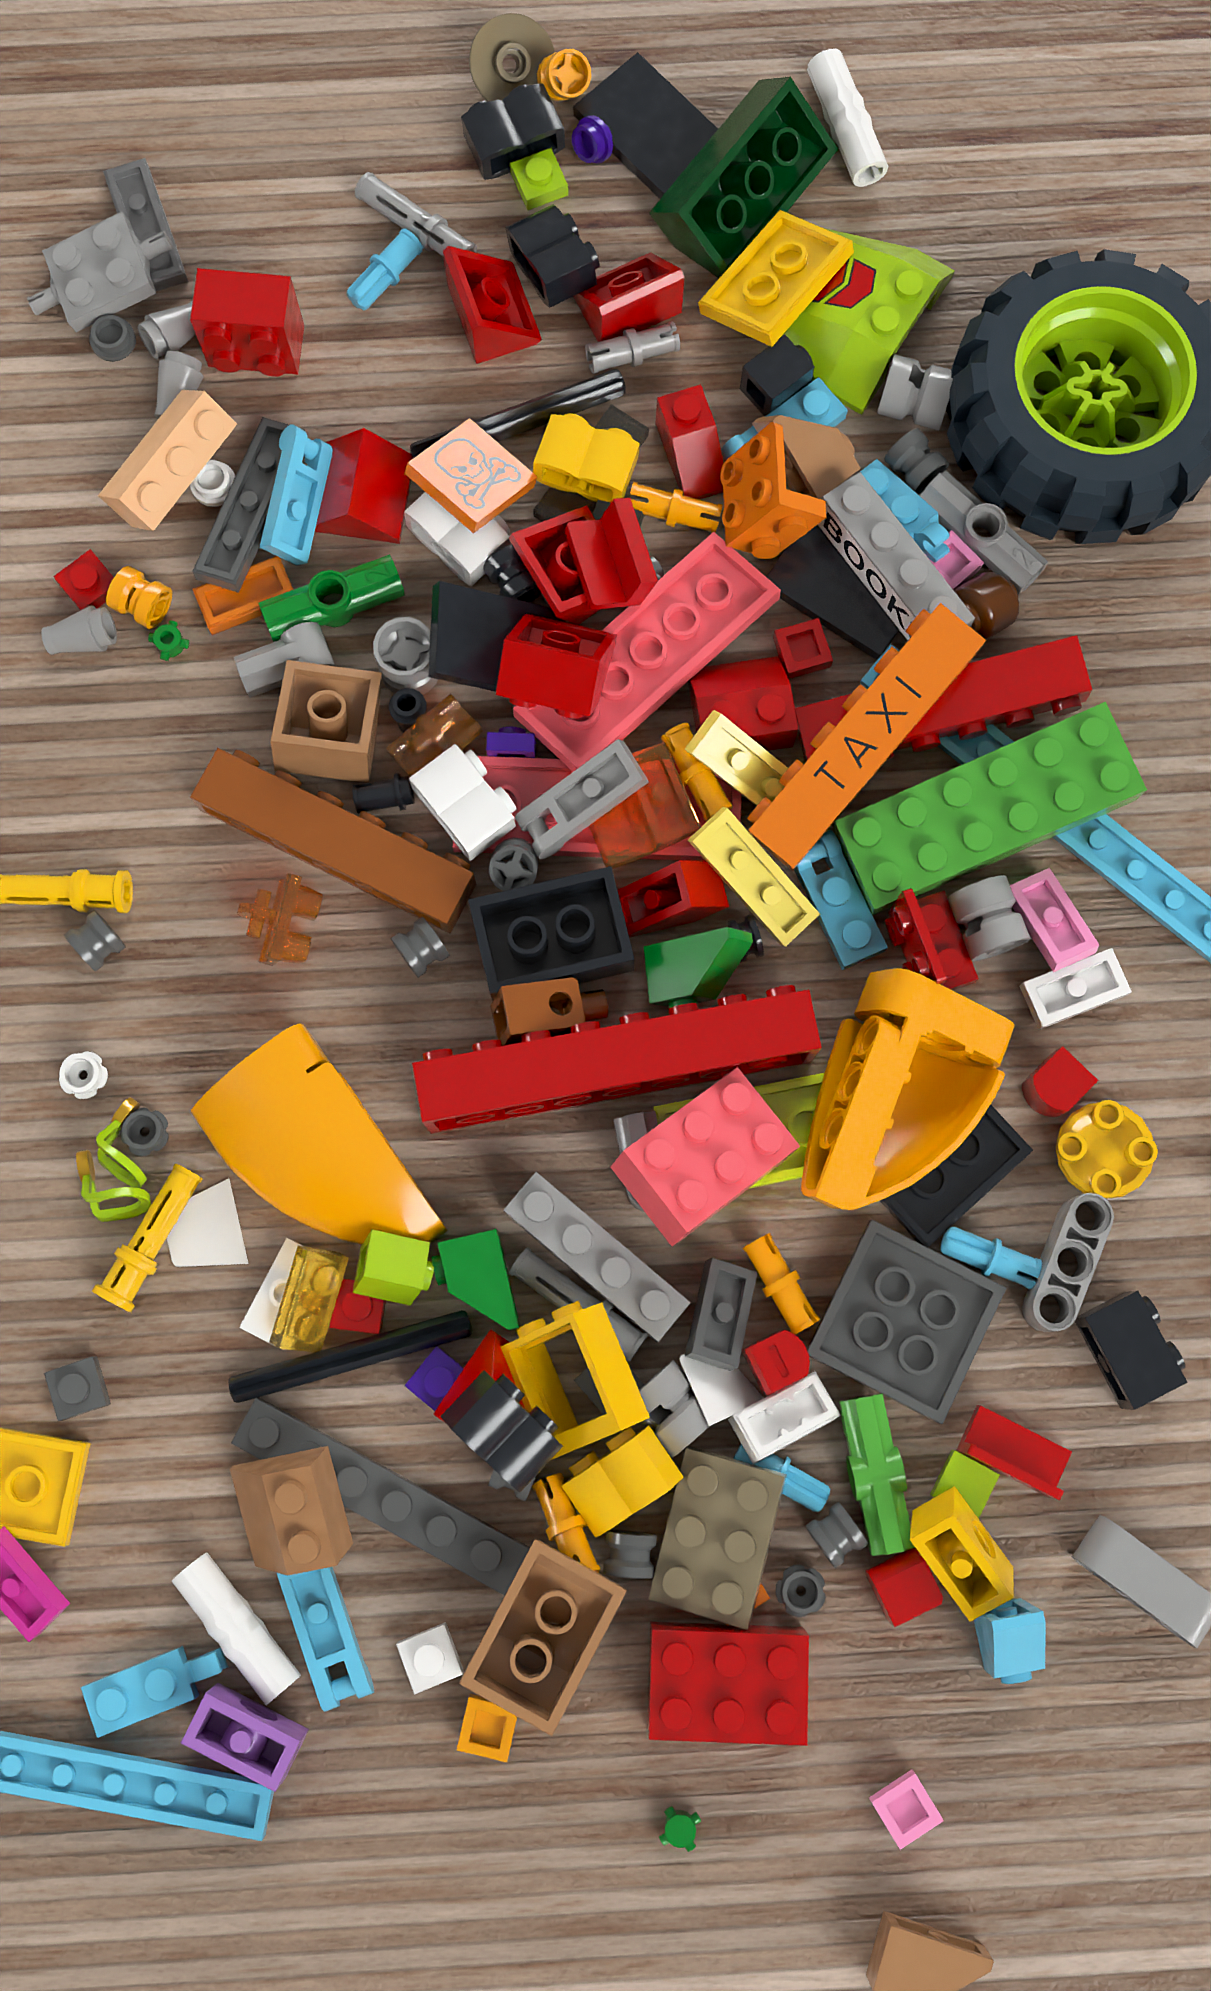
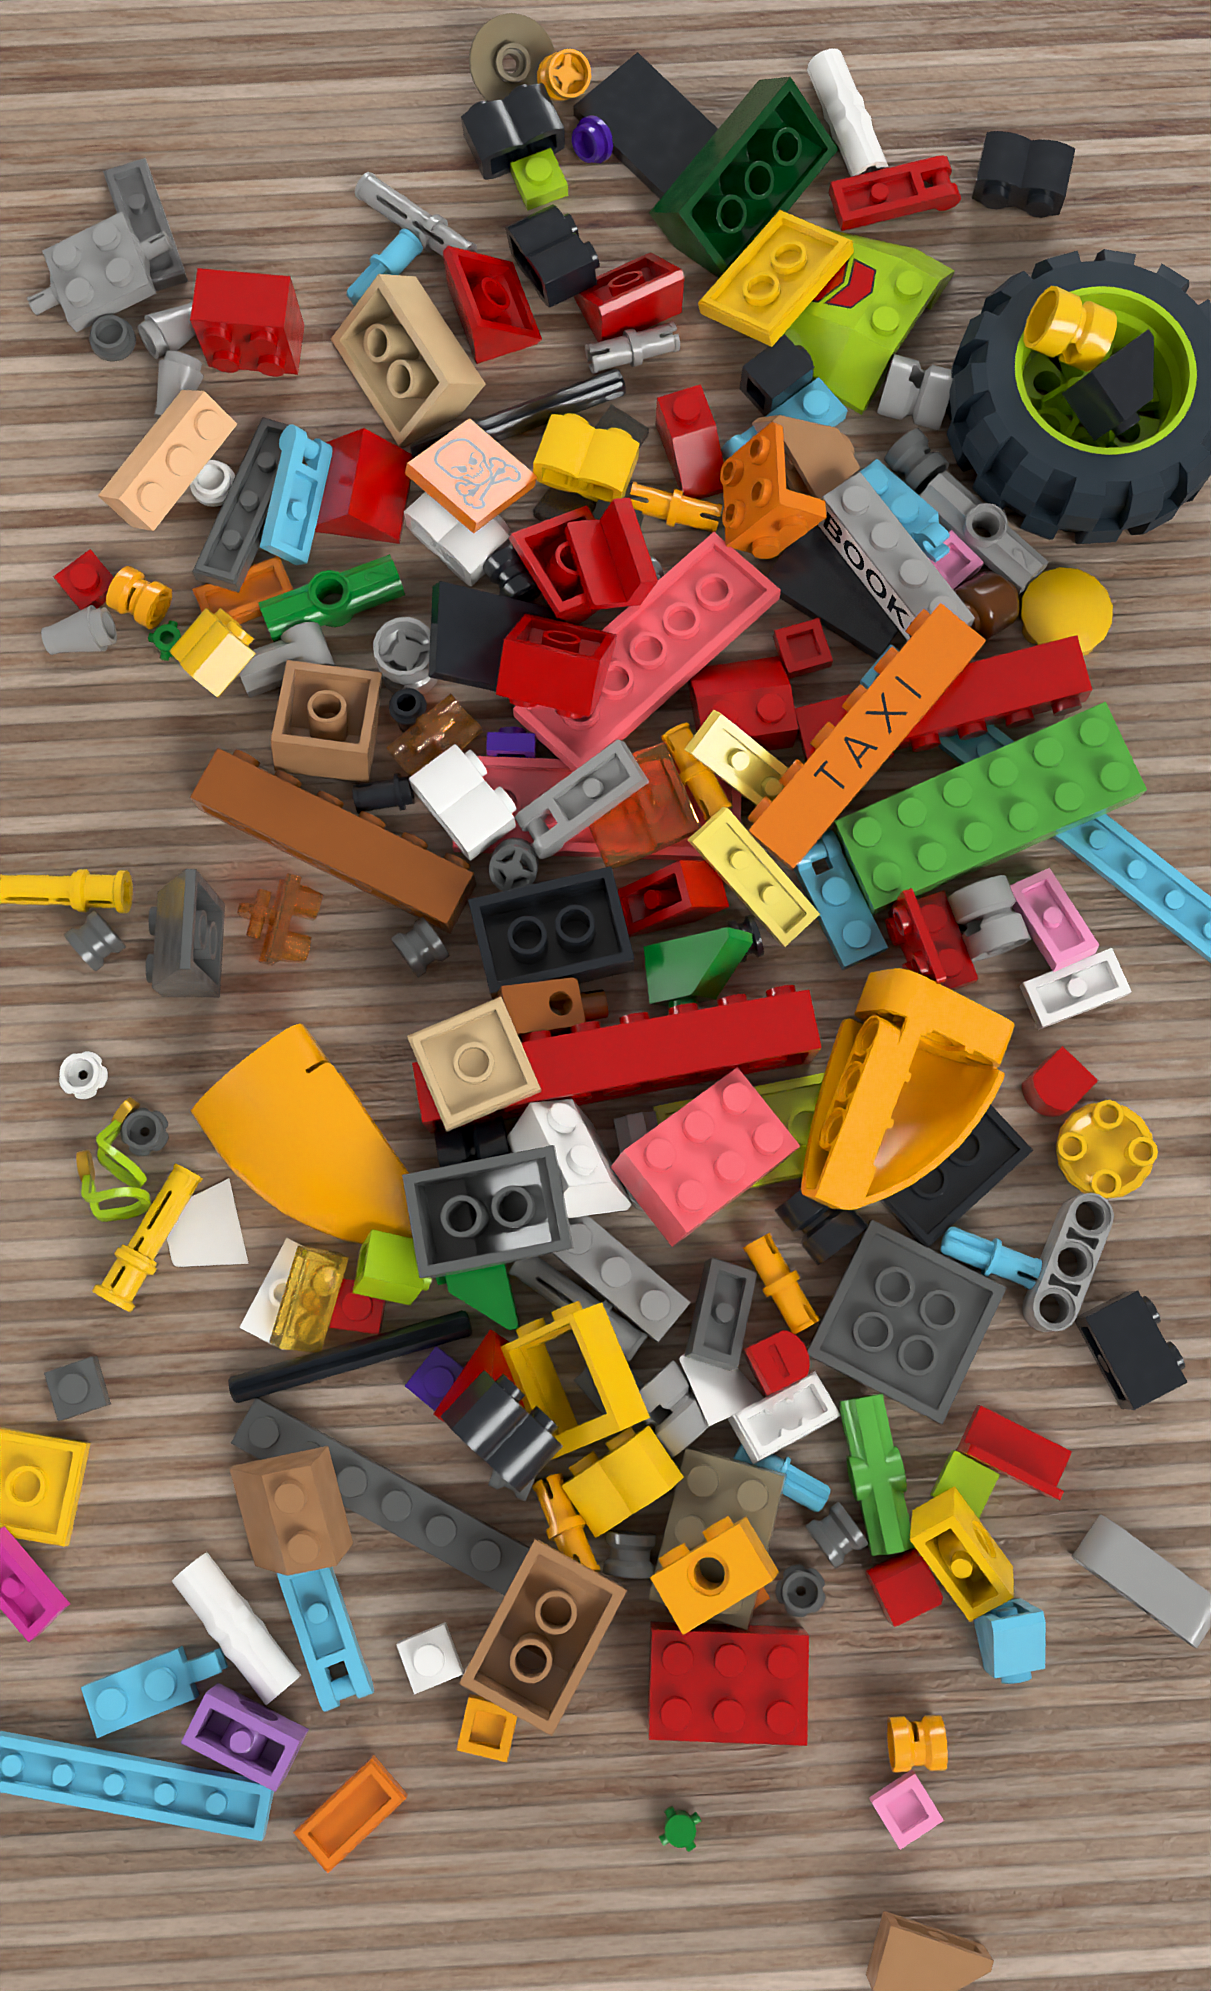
none -> dark grey slope [146,869,225,998]
none -> yellow brick [169,608,256,698]
none -> orange tile [294,1755,408,1873]
none -> tan slope [331,274,485,446]
none -> dark grey slope [402,1145,574,1278]
none -> tan tile [407,997,541,1131]
none -> black wheel [434,1116,510,1167]
none -> white slope [506,1099,632,1218]
none -> light orange brick [650,1516,779,1635]
none -> black wheel [774,1190,868,1266]
none -> red plate [828,155,961,231]
none -> light orange wheel [887,1715,948,1772]
none -> black brick [972,131,1075,218]
none -> yellow dish [1021,567,1113,656]
none -> yellow wheel [1023,286,1117,372]
none -> black slope [1062,329,1154,441]

